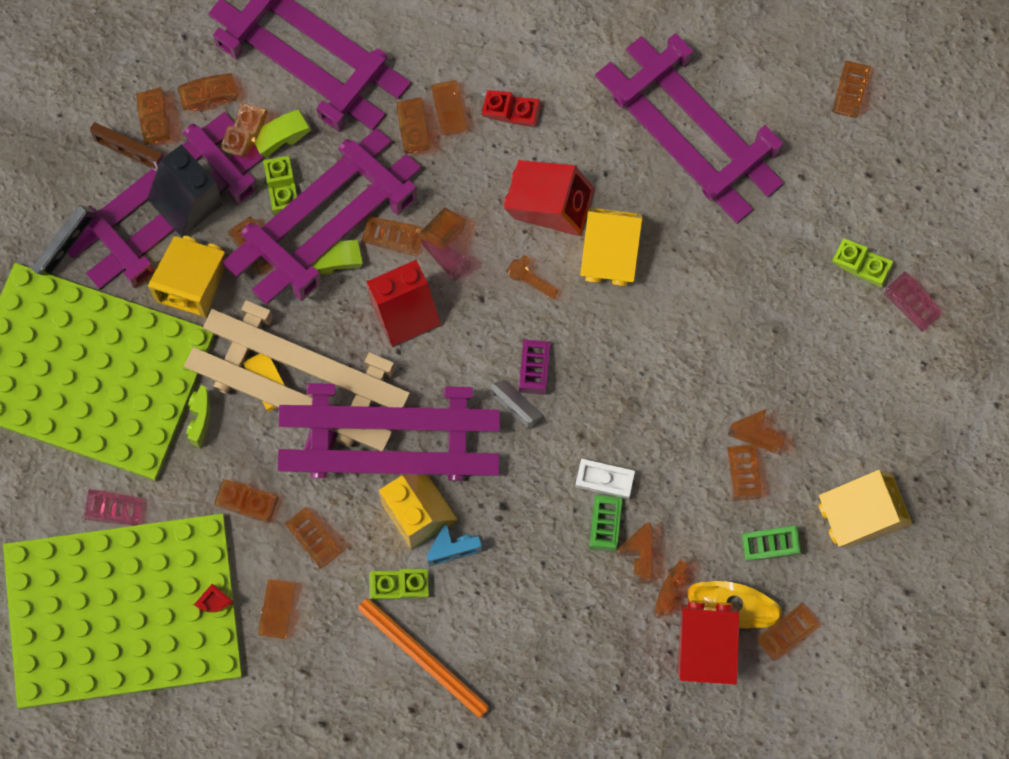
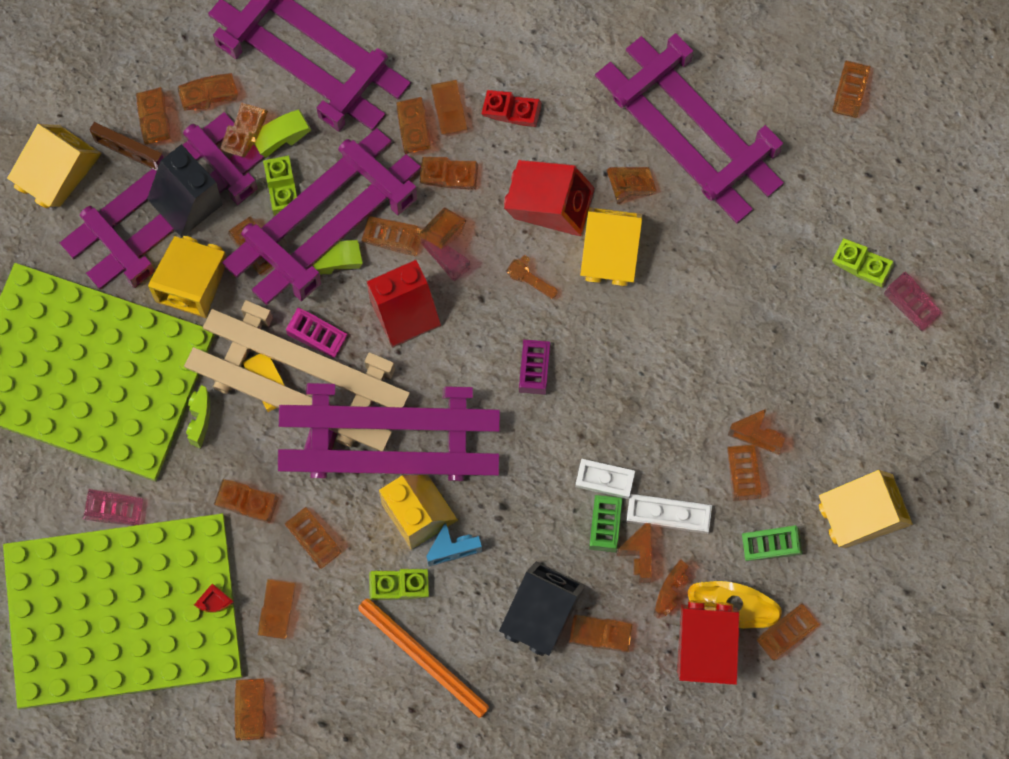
black tile [31,205,97,275] -> none
light grey slope [491,380,543,429] -> none
none -> yellow slope [7,124,102,208]
none -> clear orange slope [235,679,266,741]
none -> dark pink slope [286,307,348,358]
none -> clear orange slope [419,157,478,190]
none -> black slope [499,561,586,656]
none -> clear orange slope [569,615,633,652]
none -> clear orange slope [607,167,657,204]
none -> white tile [626,494,712,534]

